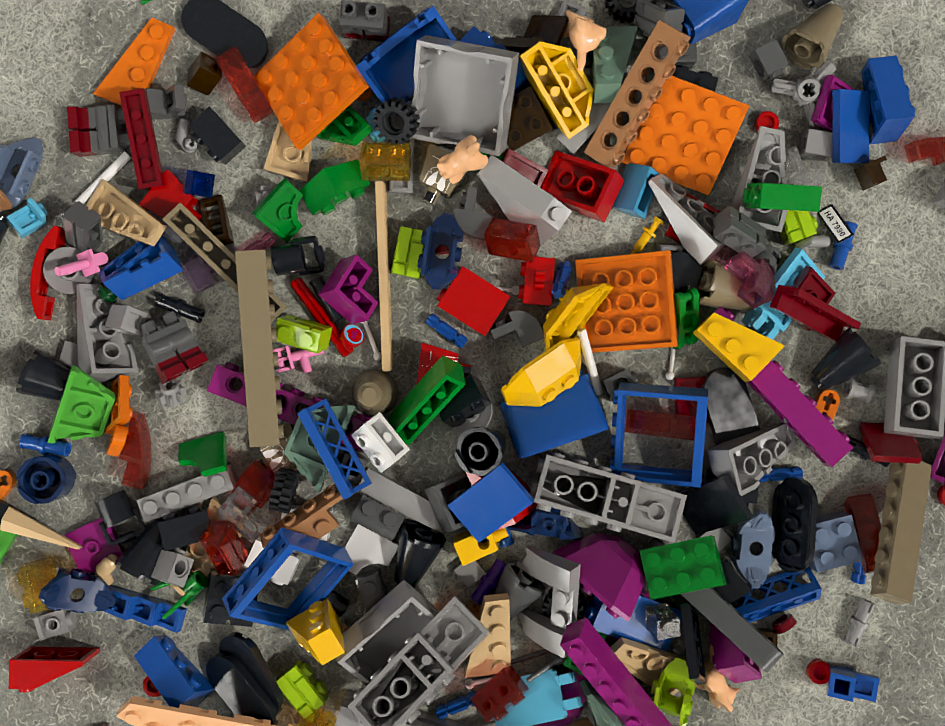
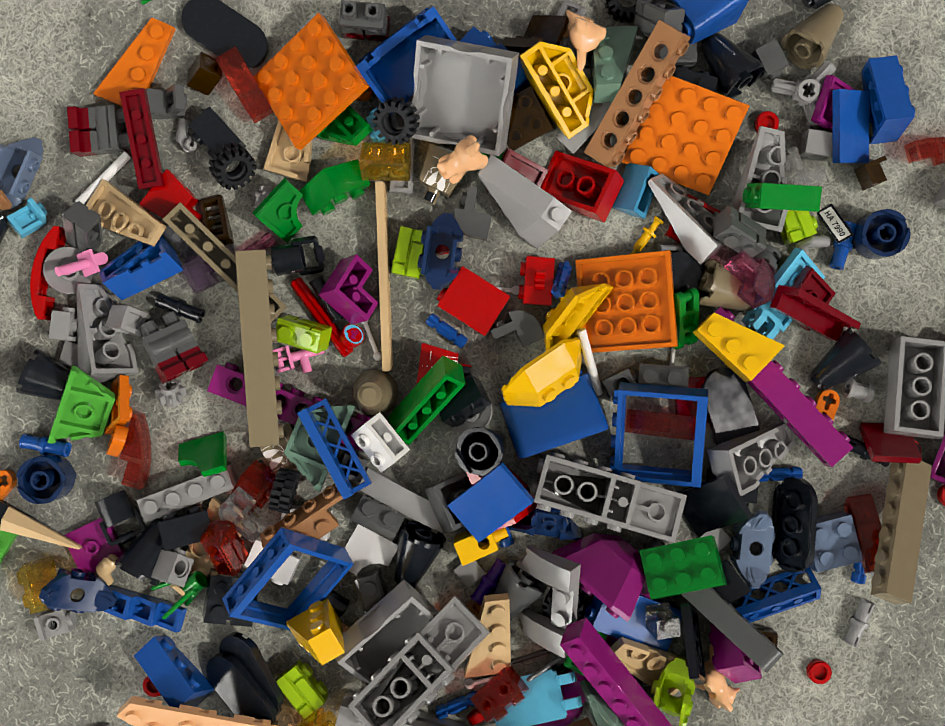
red slope [9,646,100,693] -> none
dark green plate [98,282,117,303] -> none
clear blue bracket [184,170,215,198] -> none
clear red brick [484,218,541,262] -> none
dark red tile [772,613,797,634] -> none
blue brick [826,666,879,702] -> none
none -> light grey brick [49,307,77,342]
none -> black tyre [209,143,257,190]
none -> red tile [466,705,491,726]
none -> dark grey brick [638,364,689,387]
none -> black cone [701,33,764,98]
none -> dark blue brick [852,209,911,260]

